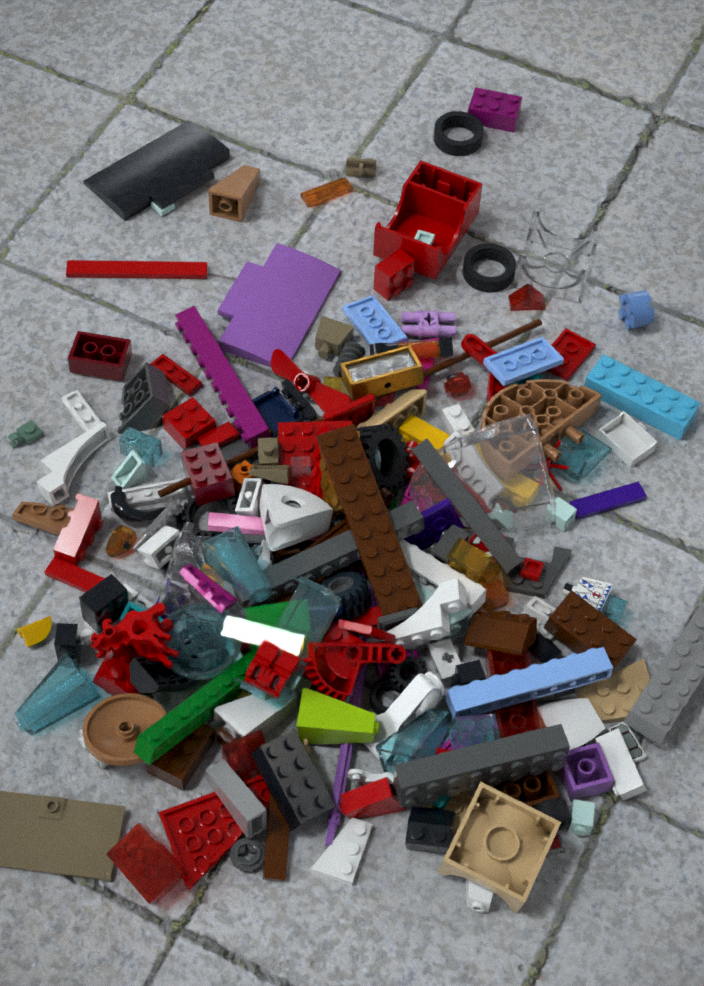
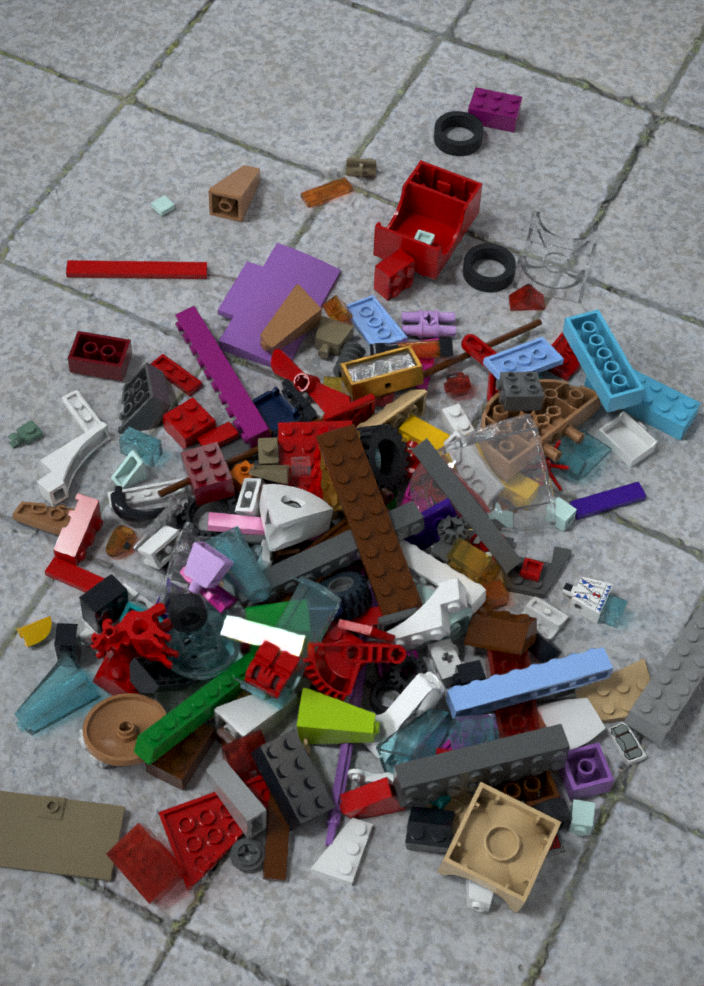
black slope [83,121,230,221] -> none
reddish brown brick [543,590,637,672] -> none
white brick [595,728,647,801] -> none
medium blue brick [618,290,654,330] -> none
none -> black tyre [168,593,208,633]
none -> lavender torso [184,542,234,594]
none -> medium nougat slope [260,284,322,354]
none -> clear orange brick [322,295,353,323]
none -> dark grey gear [437,515,469,544]
none -> dark grey brick [496,371,544,411]
none -> medium azure brick [563,309,644,413]

